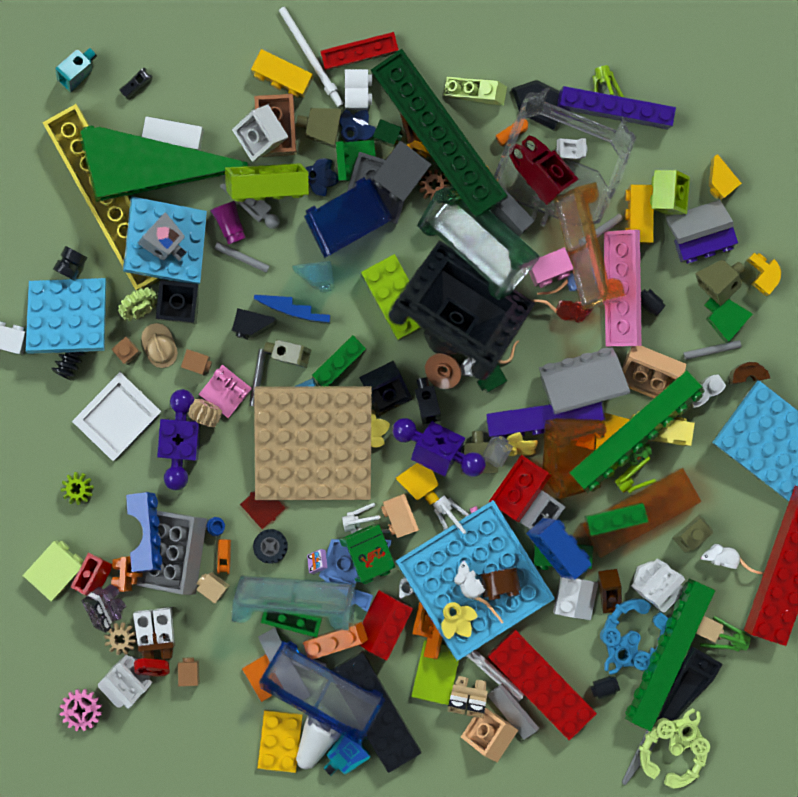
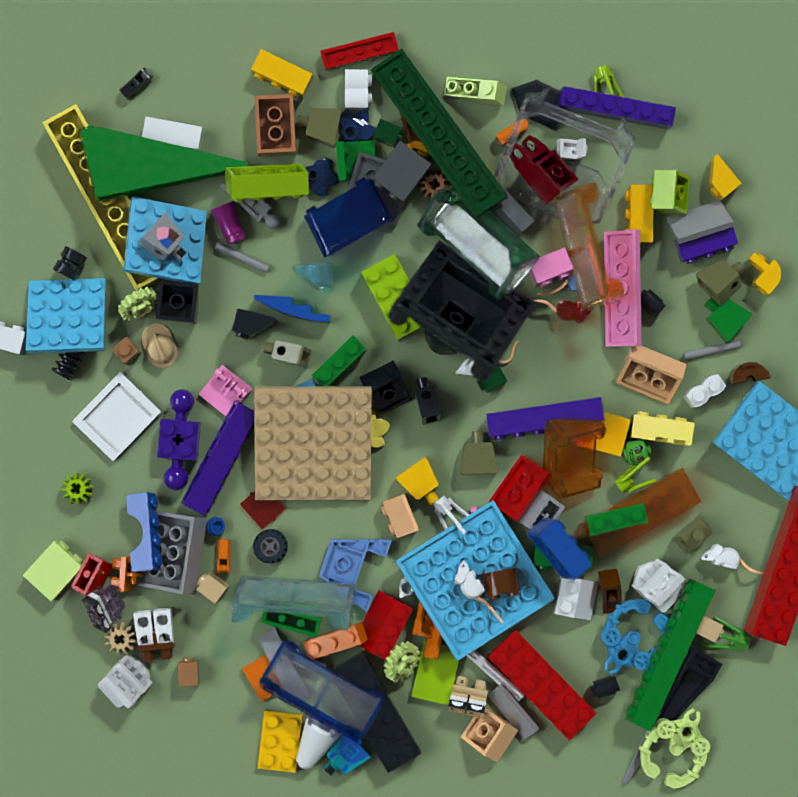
teal torso [55,48,97,93] -> none
bright pink gear [60,689,102,731] -> none
red beam [134,658,170,676] -> none
medium nougat brick [181,349,212,375] -> none
tan gear [188,399,222,427] -> none
white slope [232,105,288,162] -> none
flat silver bar [249,349,266,406] -> none
white bar [279,7,344,107] -> none
tile [307,549,328,574] -> none
green panel [339,524,396,584] -> none
white plant [342,503,390,534] -> none
dark purple brick [392,418,486,477] -> none
nougat dish [425,353,462,389] -> none
light yellow plate [441,602,478,639] -> none
clear brick [482,436,513,468] -> none
light yellow plate [502,432,538,456] -> none
light grey slope [539,347,630,414] -> none
green brick [569,370,705,494] -> none
light grey bar [580,214,623,246] -> none
none -> dark purple brick [181,400,255,515]
none -> yellowish green gear [384,641,420,683]

